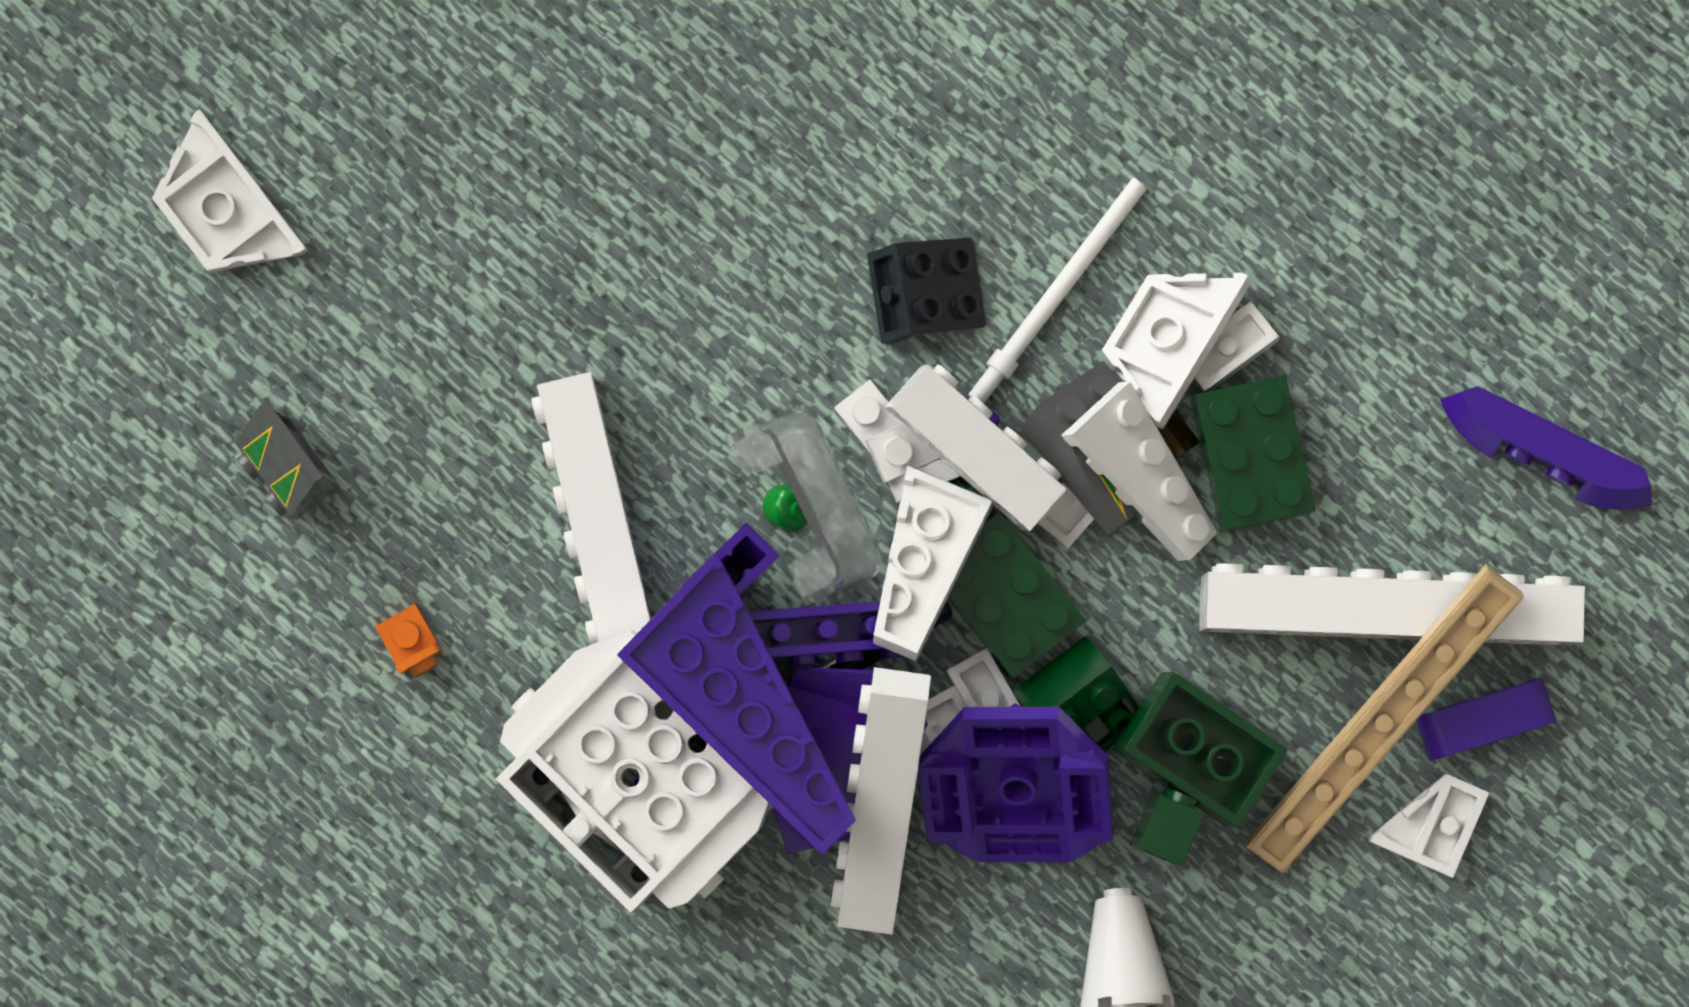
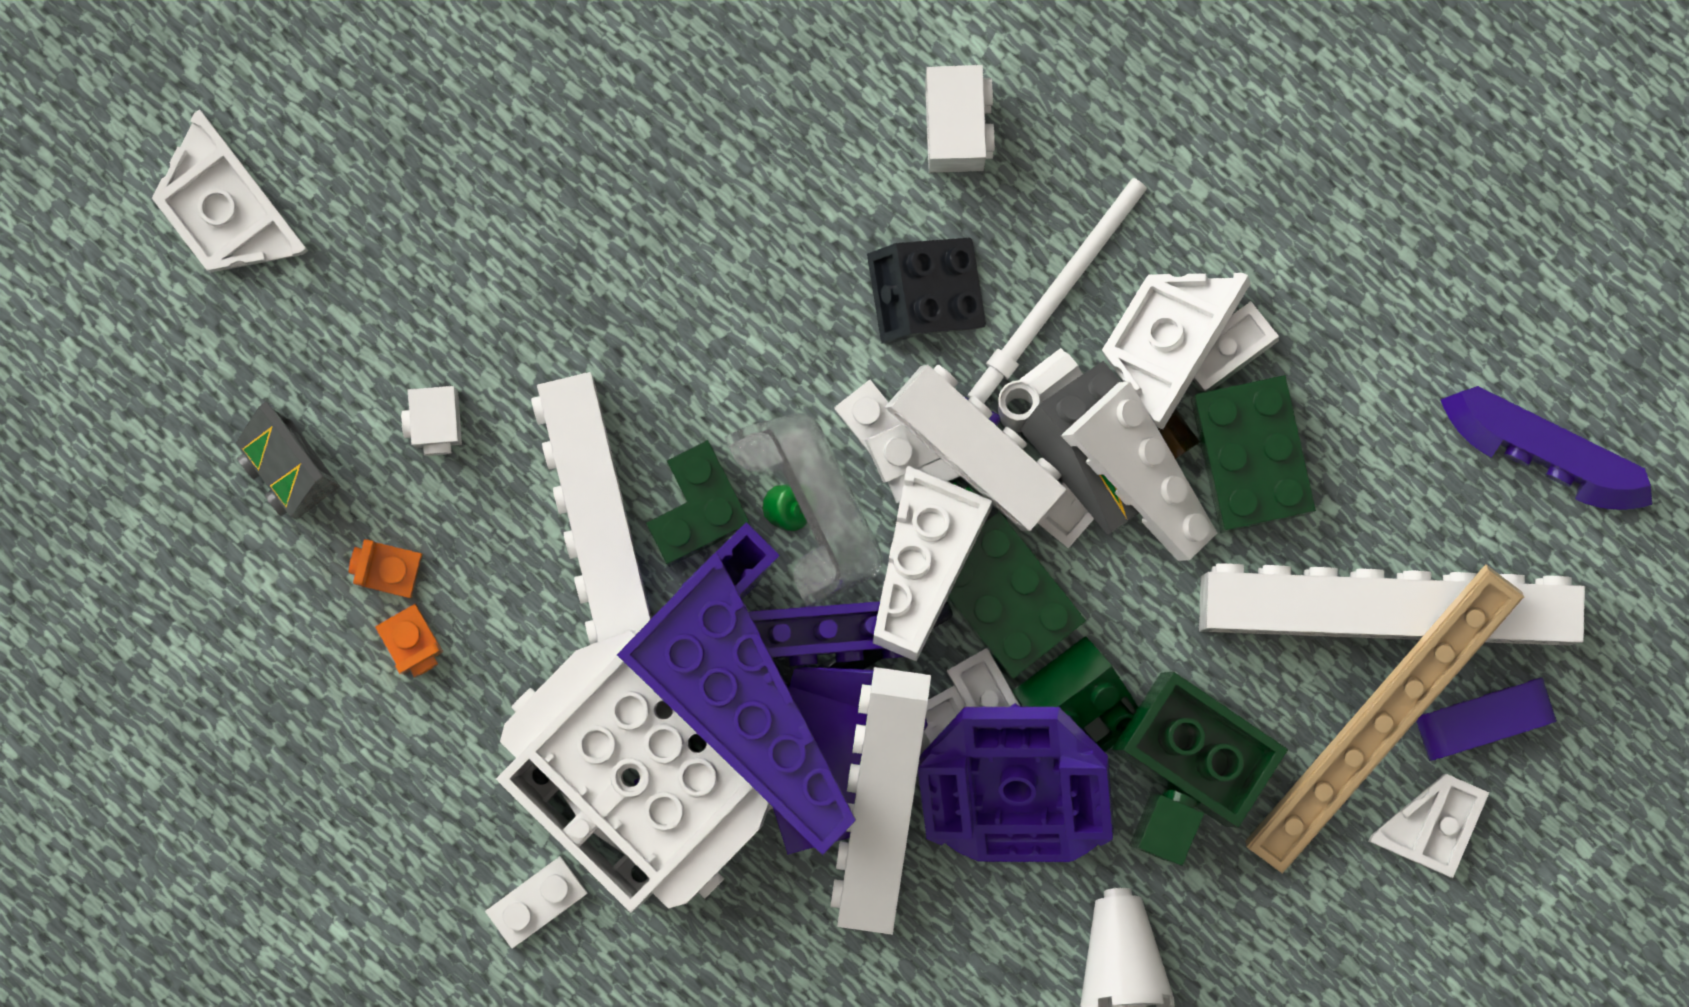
none -> orange bracket [348,539,422,599]
none -> white brick [401,386,462,456]
none -> white plate [485,856,588,949]
none -> dark green brick [646,440,751,567]
none -> white brick [925,65,995,173]
none -> white piece [998,348,1083,432]

